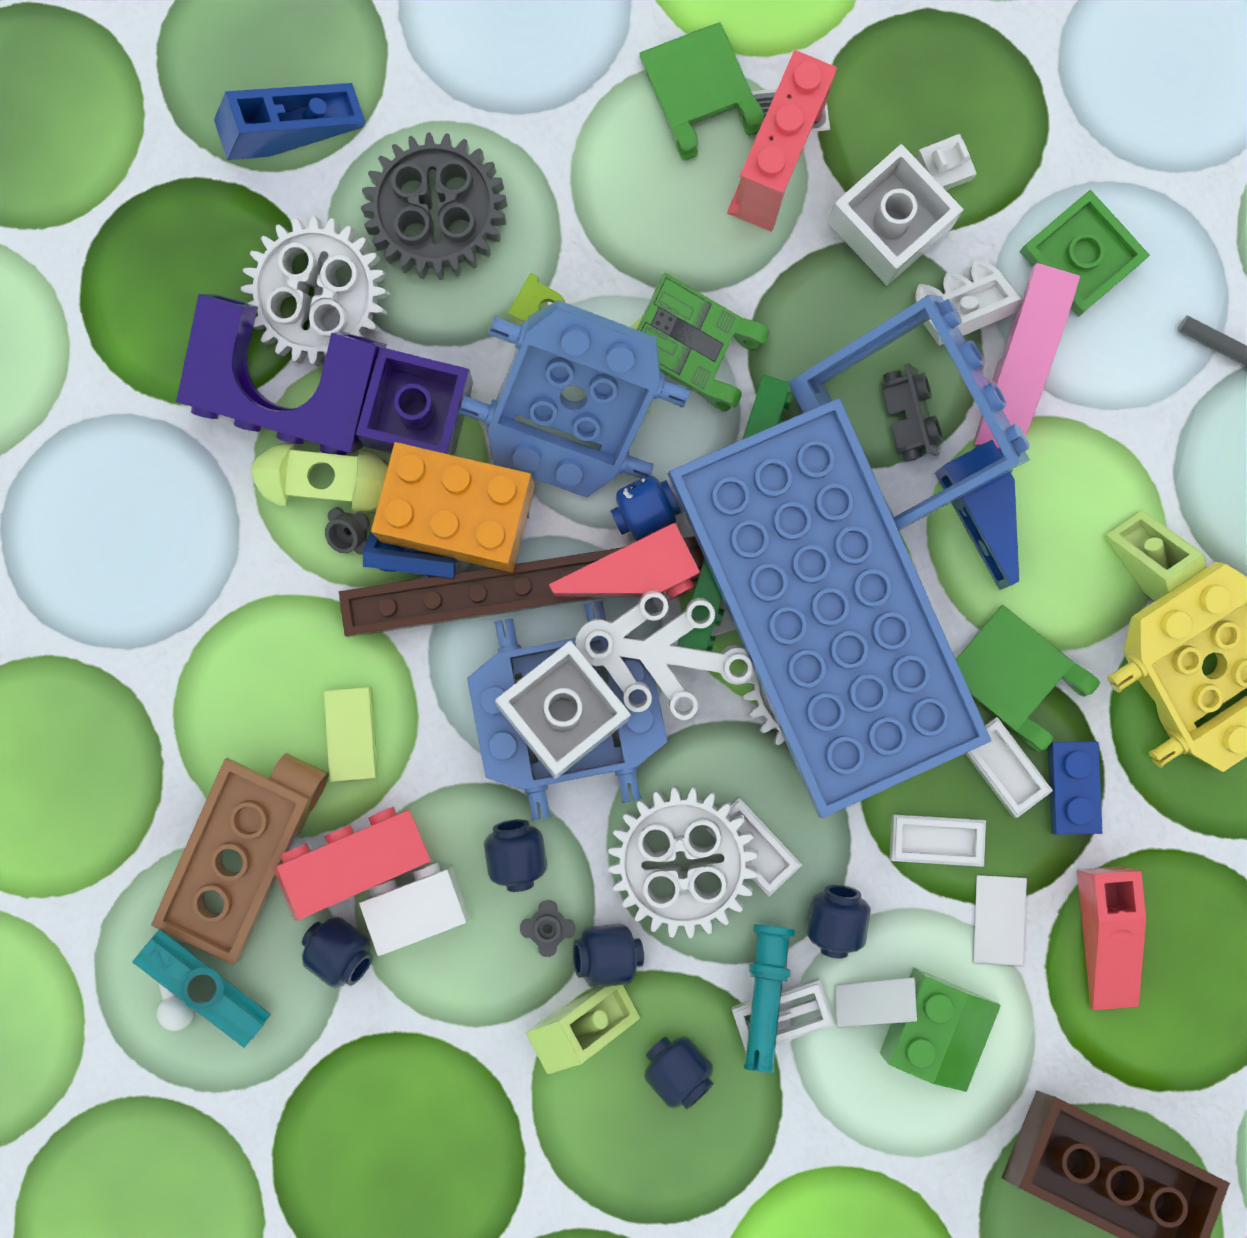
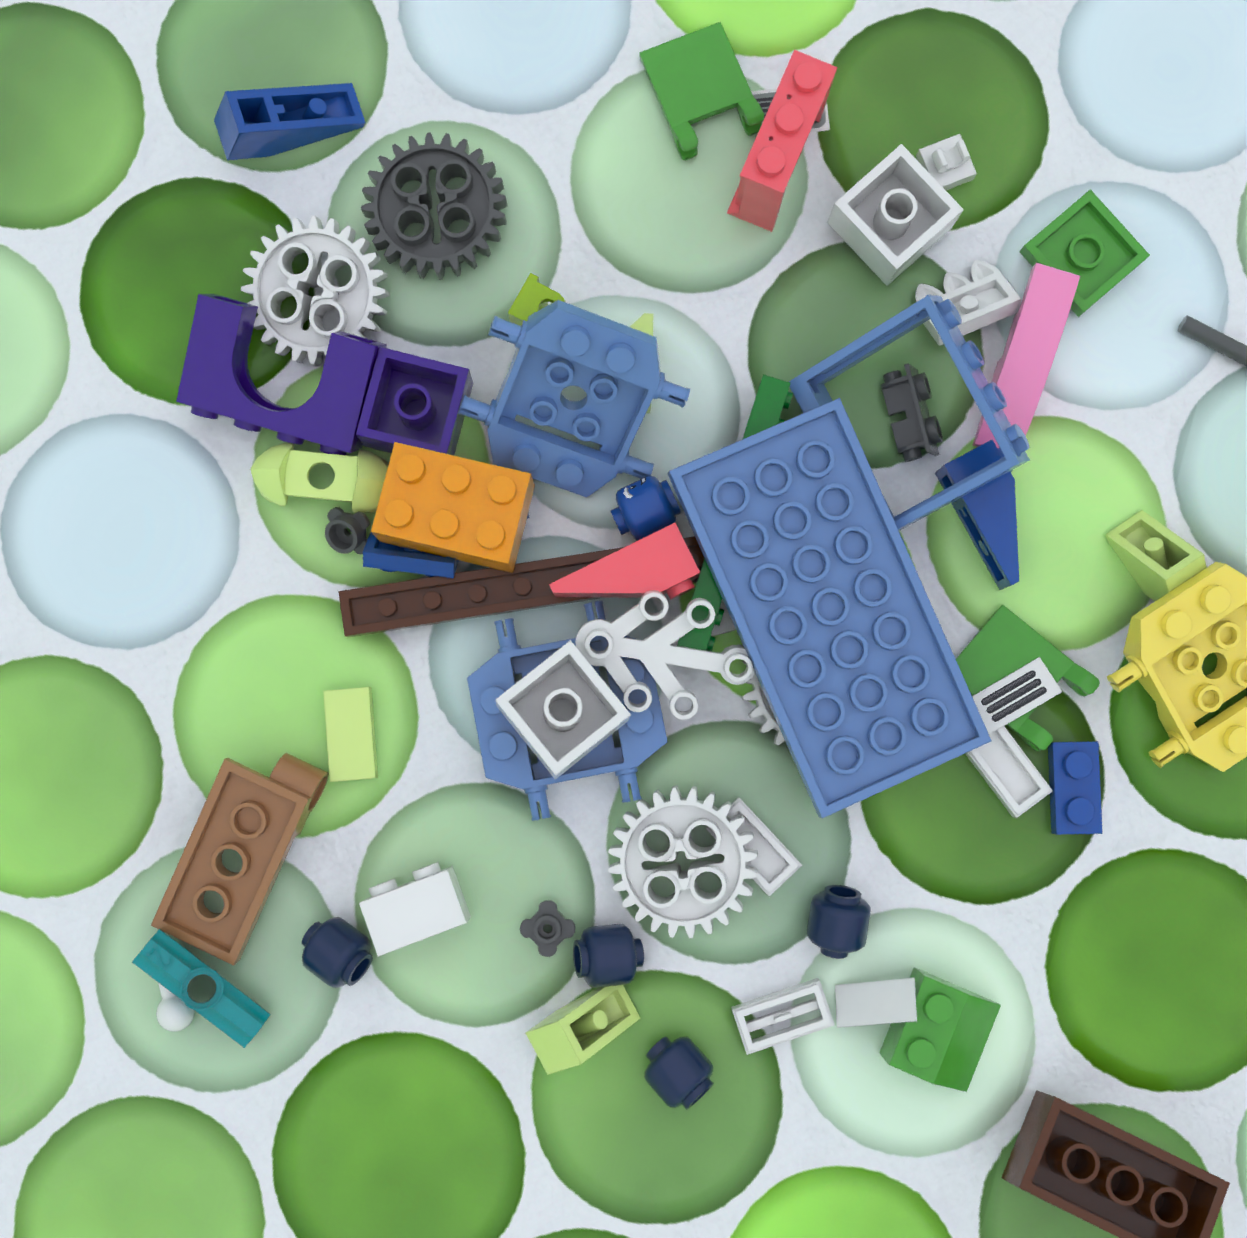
coral brick [273,806,431,921] -> none
dark blue head [483,819,547,892] -> none
bright green flag [637,273,769,412] -> none
teal pin [744,924,795,1073] -> none
white tile [889,814,986,867] -> none
white sticker [973,875,1027,966] -> none
coral slope [1077,866,1146,1010] -> none
none -> white sticker [972,657,1062,735]

